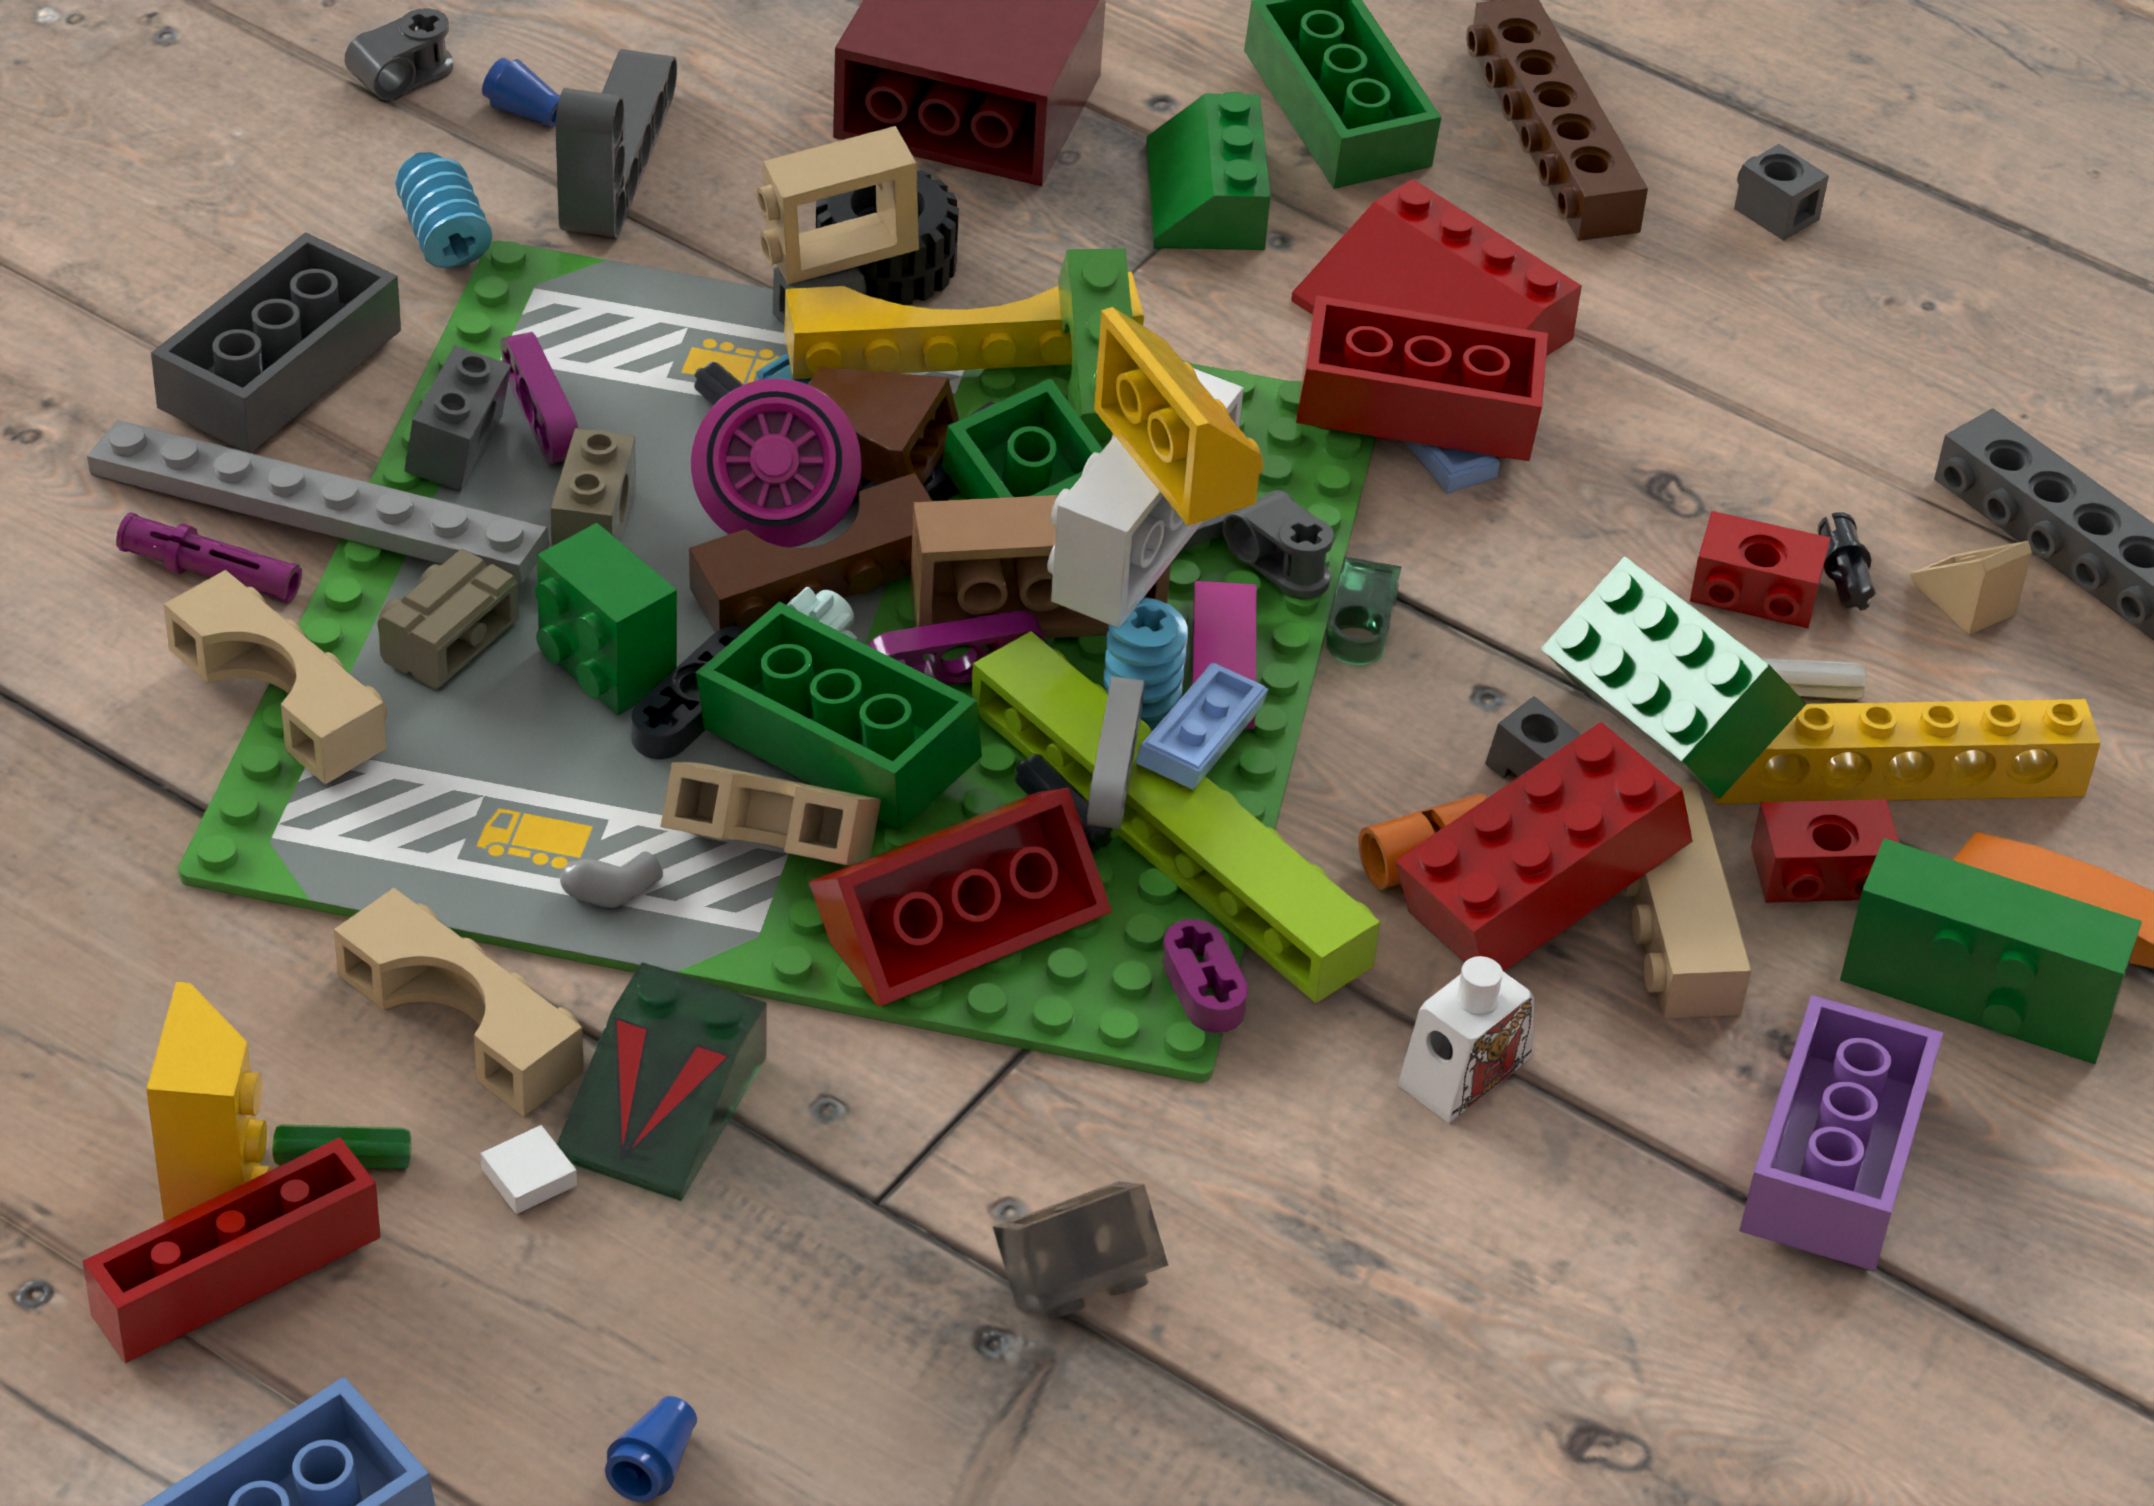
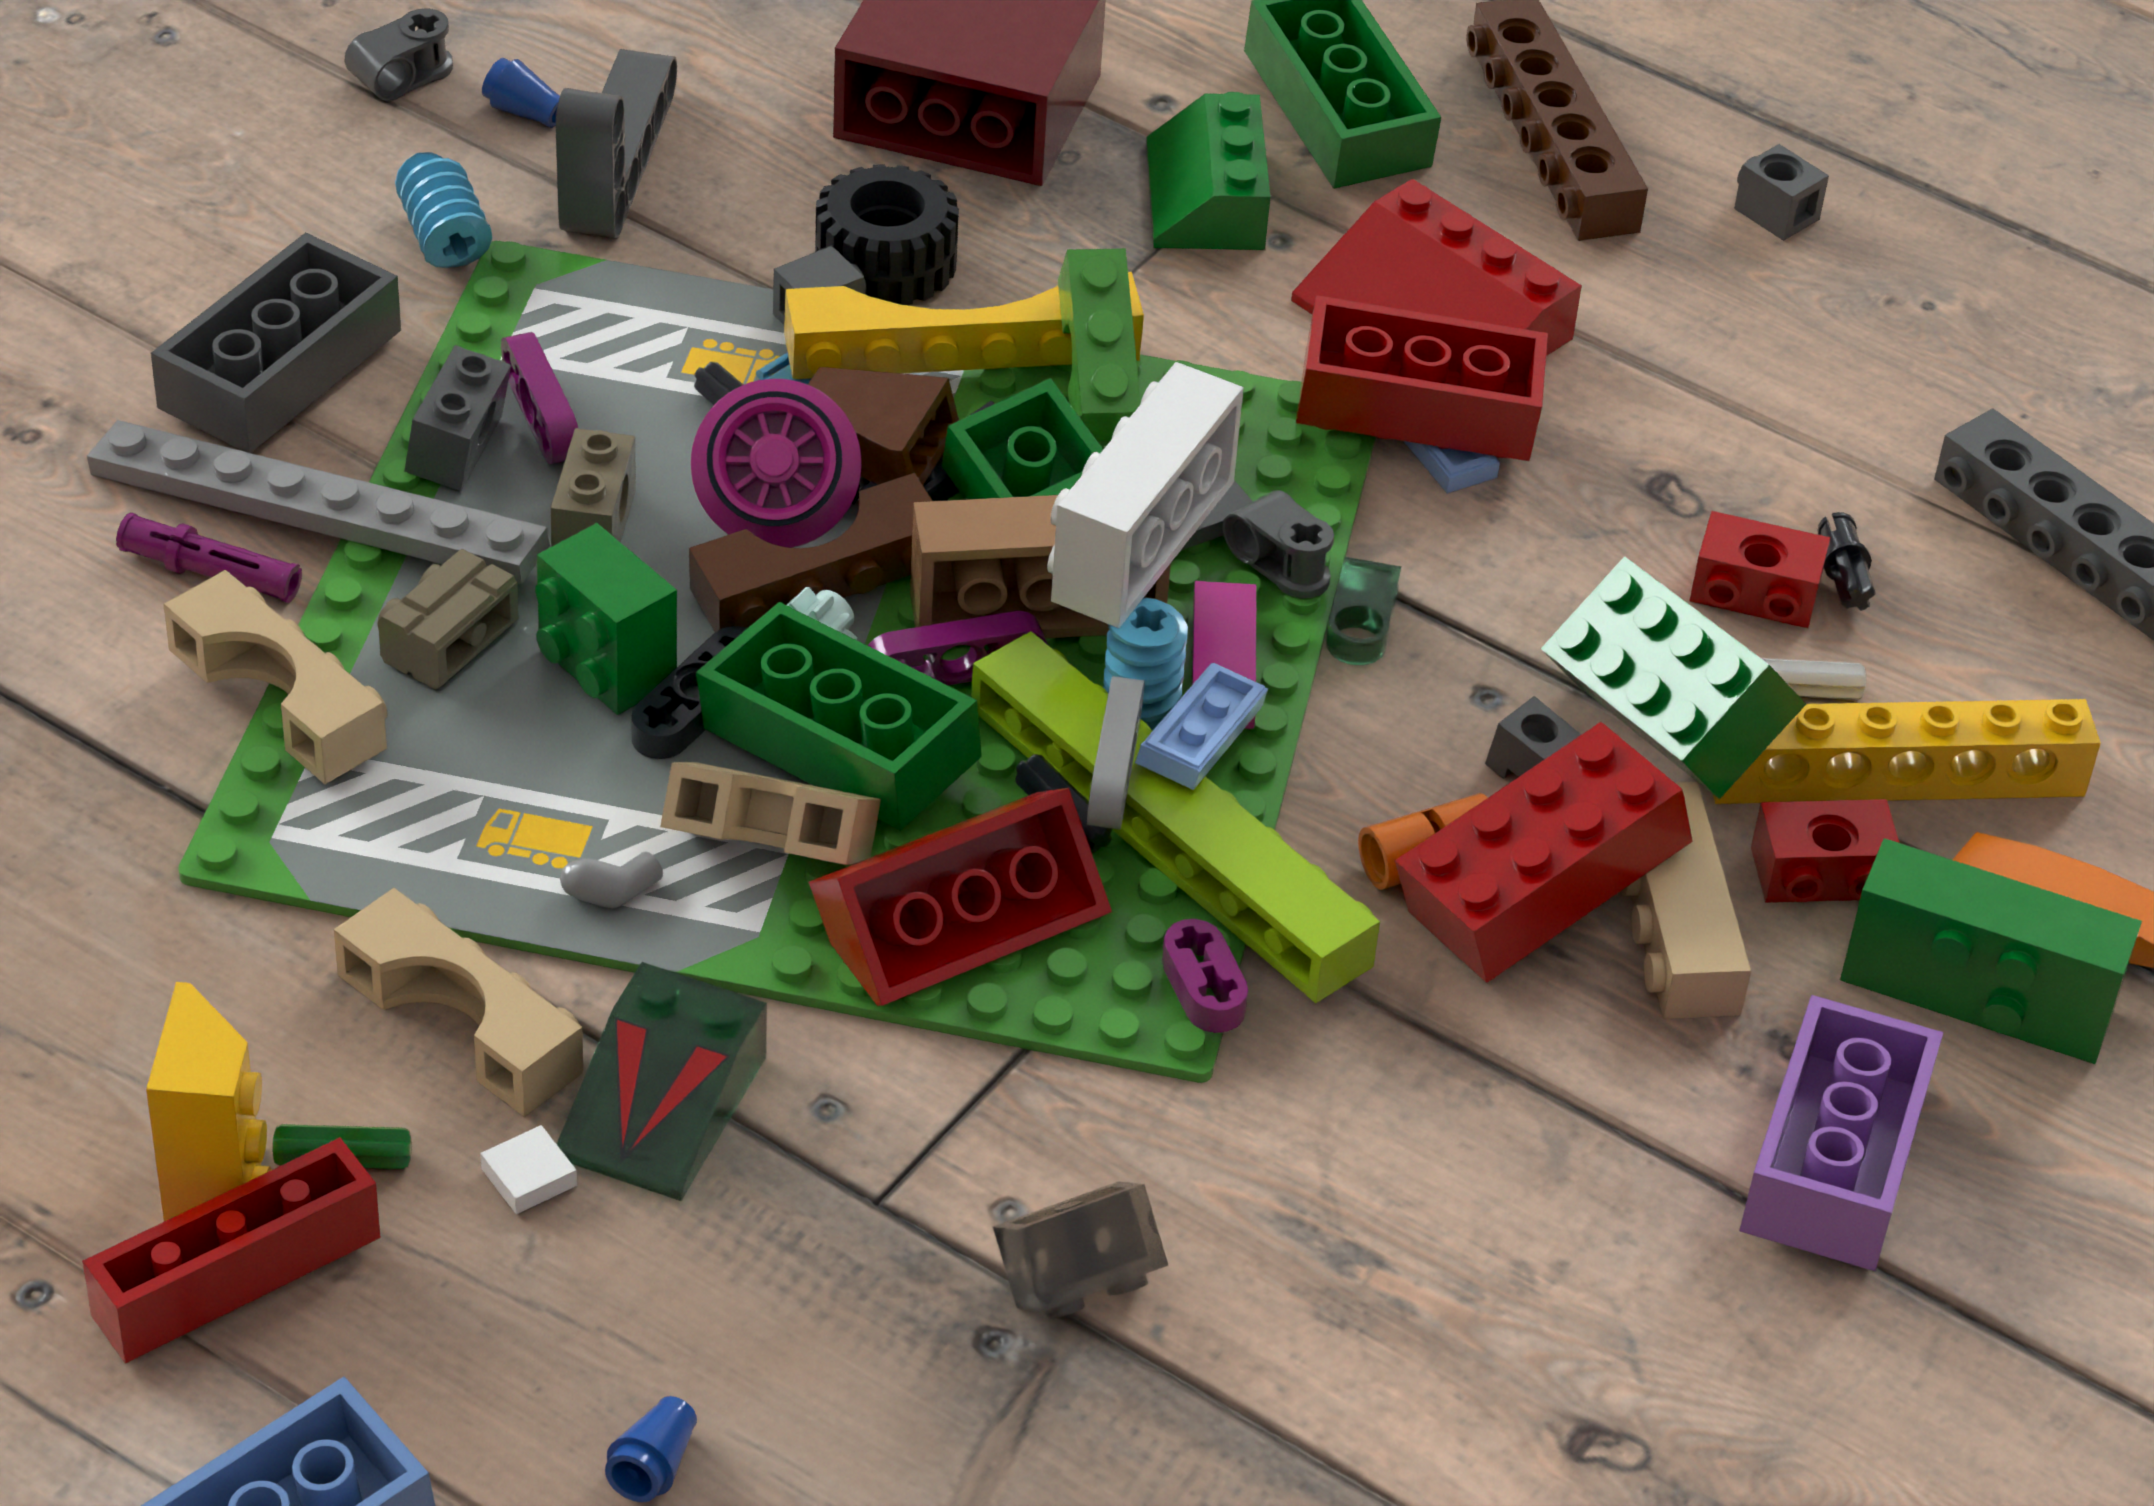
tan window [757,126,919,285] -> none
yellow slope [1094,307,1263,526] -> none
white torso [1398,956,1534,1123] -> none
tan slope [1910,541,2032,635] -> none

